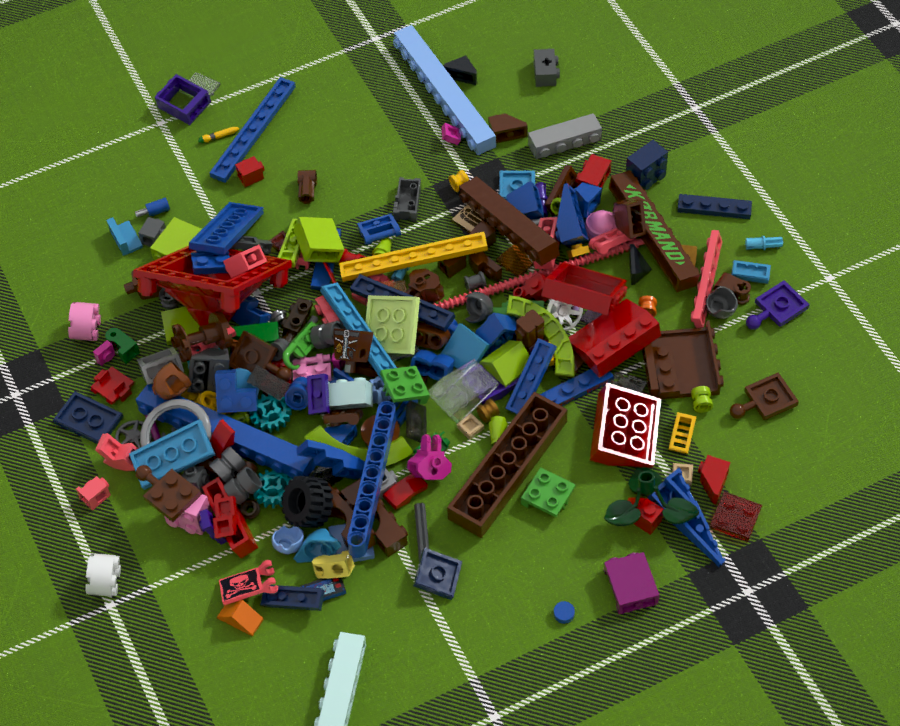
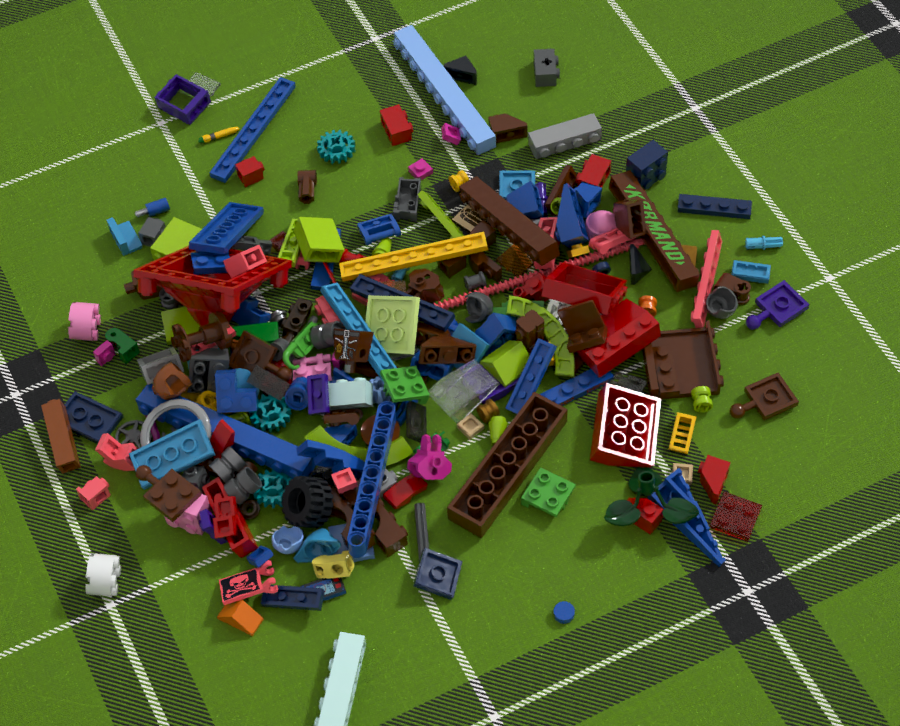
red piece [91,366,135,405] -> none
magenta panel [604,552,660,614] -> none
none -> dark orange brick [41,399,81,474]
none -> blue tile [246,545,274,568]
none -> teal gear [317,129,355,164]
none -> coral tile [331,467,358,494]
none -> red brick [380,104,414,146]
none -> dark pink plate [408,158,433,180]
none -> lime plate [417,190,464,239]
none -> reddish brown slope [418,336,476,364]
none -> reddish brown bracket [558,300,608,353]
none -> dark blue tile [592,262,611,275]

